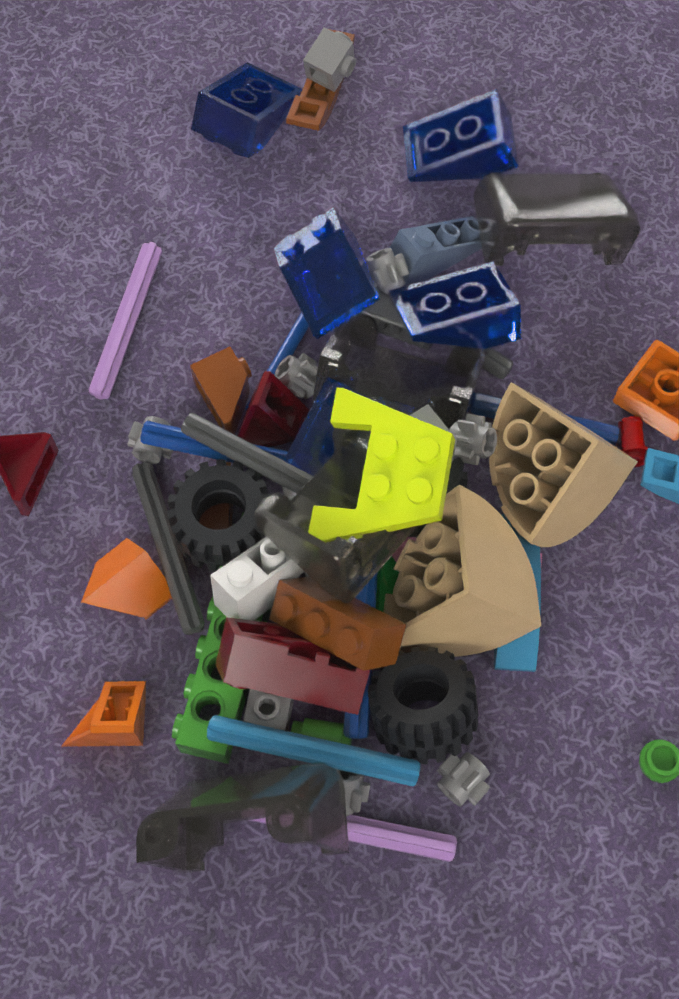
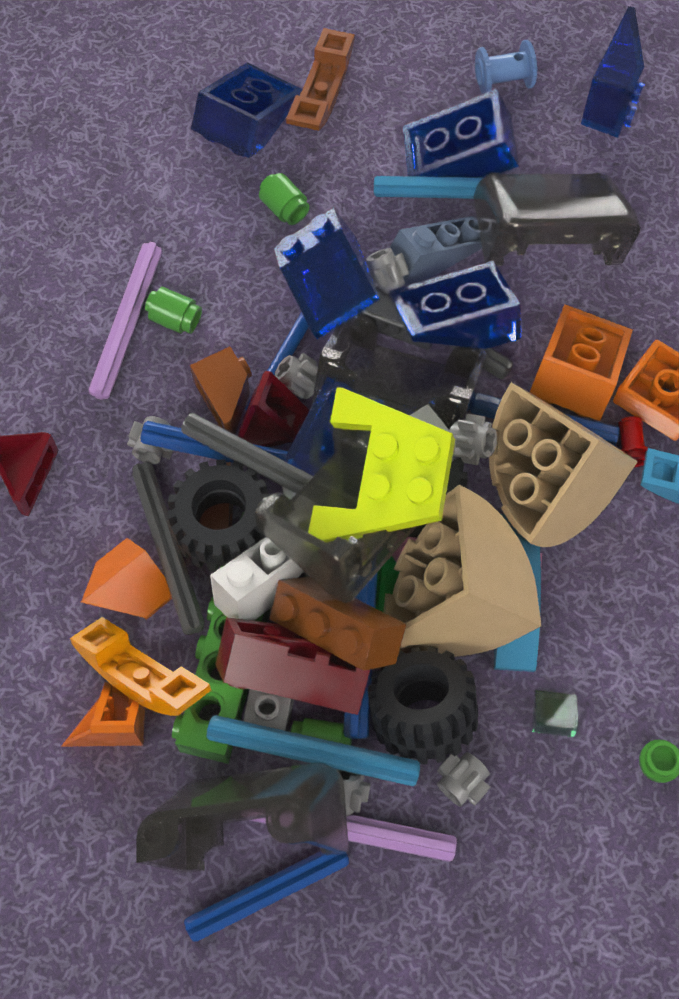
light grey brick [303,27,356,92] -> none
none -> light orange slope [70,617,211,716]
none -> bright green brick [145,286,202,334]
none -> blue axle [184,843,349,942]
none -> bright green brick [259,173,310,225]
none -> dark azure axle [374,176,545,200]
none -> medium blue hose [475,40,537,96]
none -> orange slope [530,304,633,421]
none -> slope [532,690,579,737]
none -> clear blue slope [581,6,645,138]

